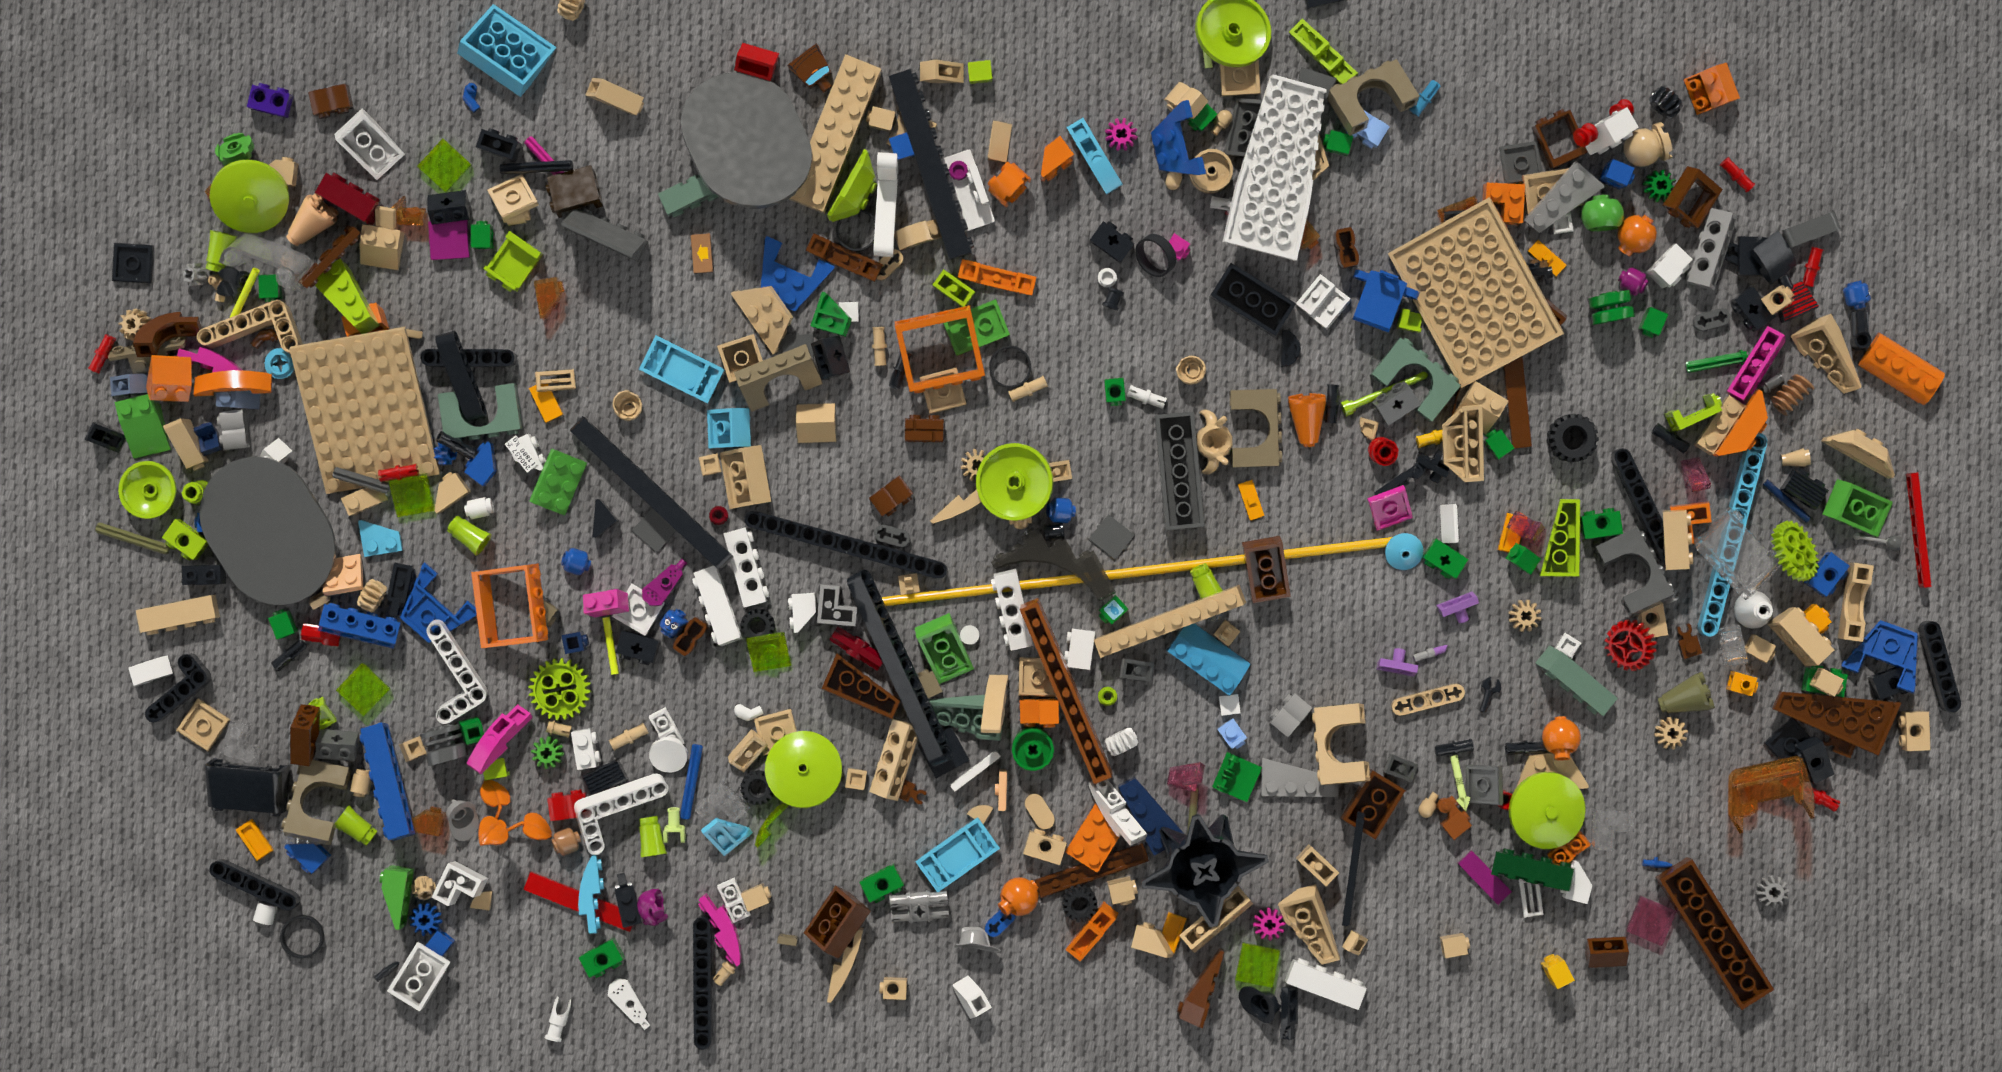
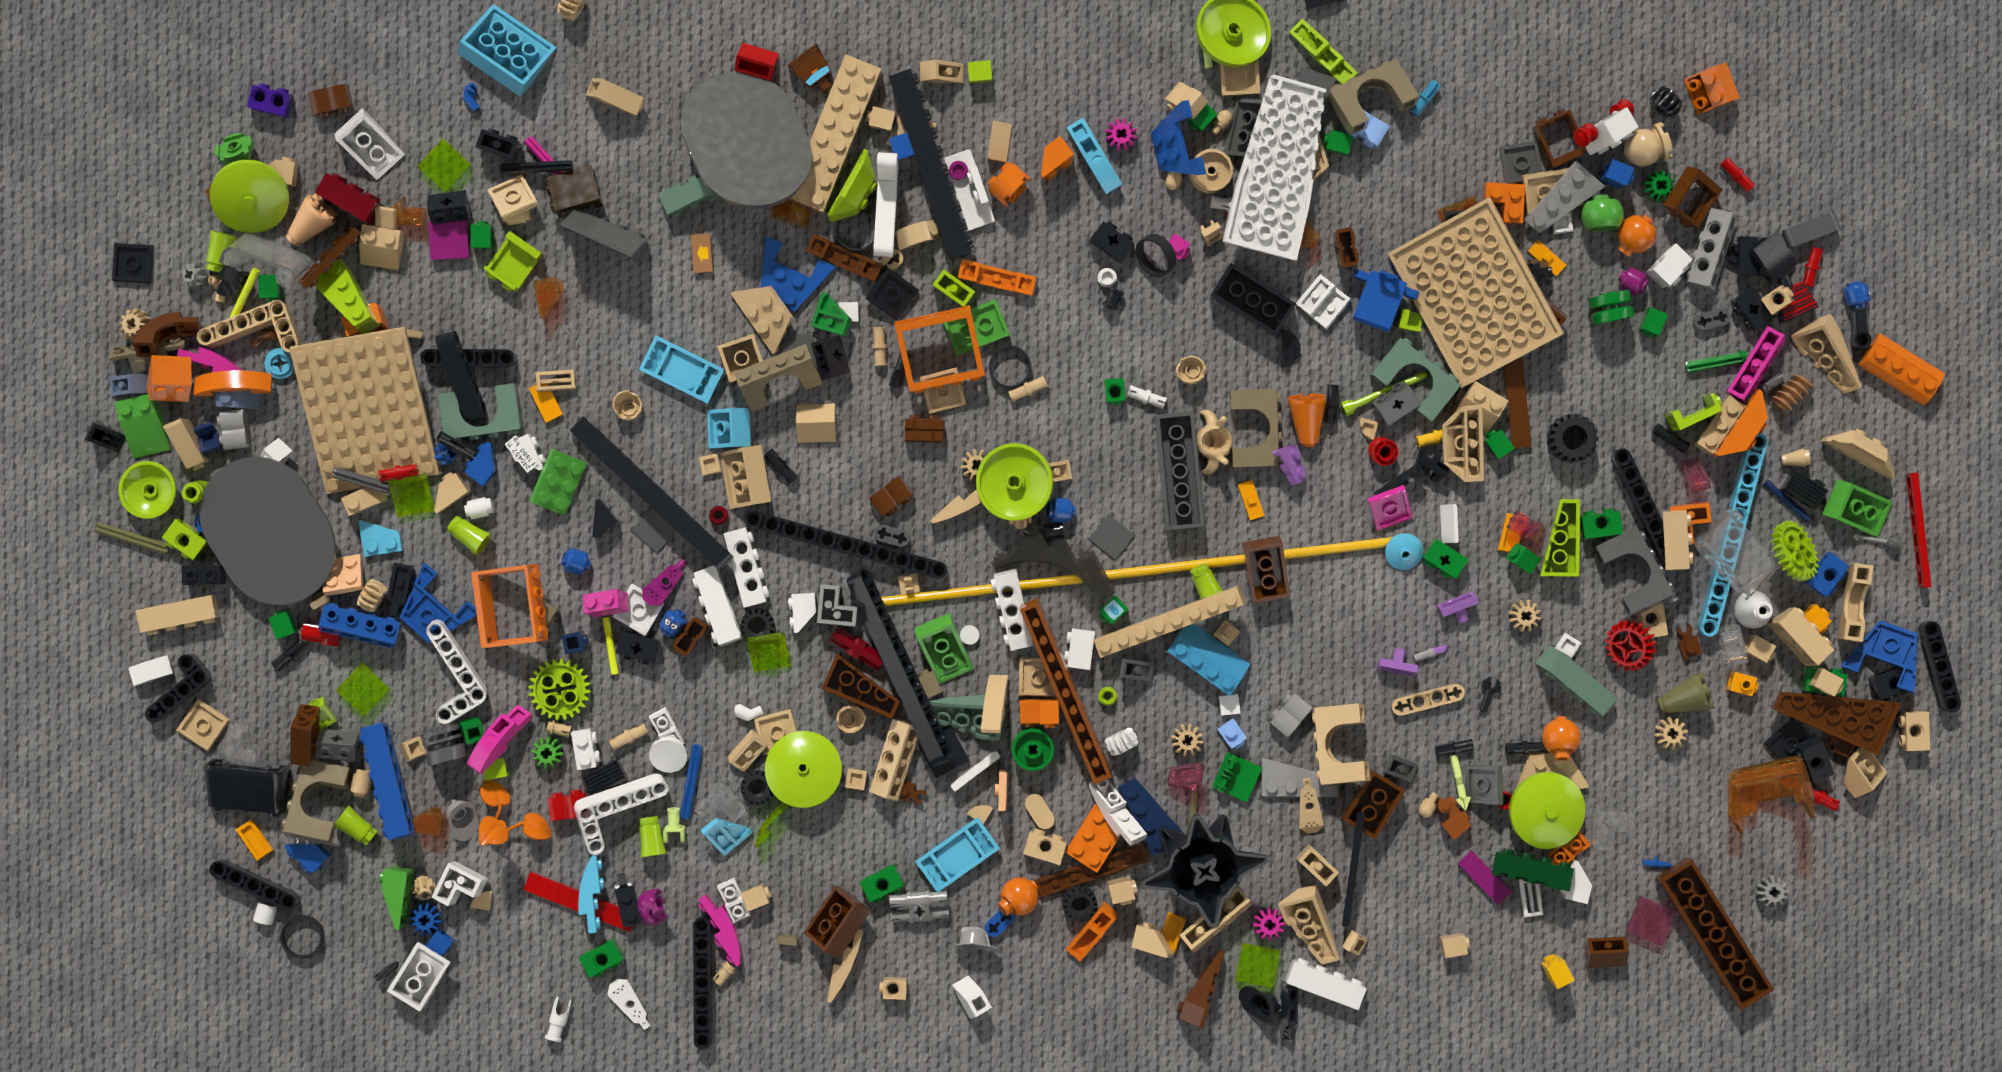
red pin [88,334,116,374] -> none
medium nougat head [551,828,581,856] -> none
none -> black pin [763,448,798,484]
none -> clear orange slope [769,201,812,229]
none -> tan hair [836,704,866,733]
none -> black tile [865,267,919,321]
none -> tan gear [1171,723,1204,756]
none -> tan tile [1201,220,1224,247]
none -> medium lavender wing [1272,444,1307,485]
none -> tan piece [1299,778,1324,834]
none -> tan slope [1844,748,1887,798]

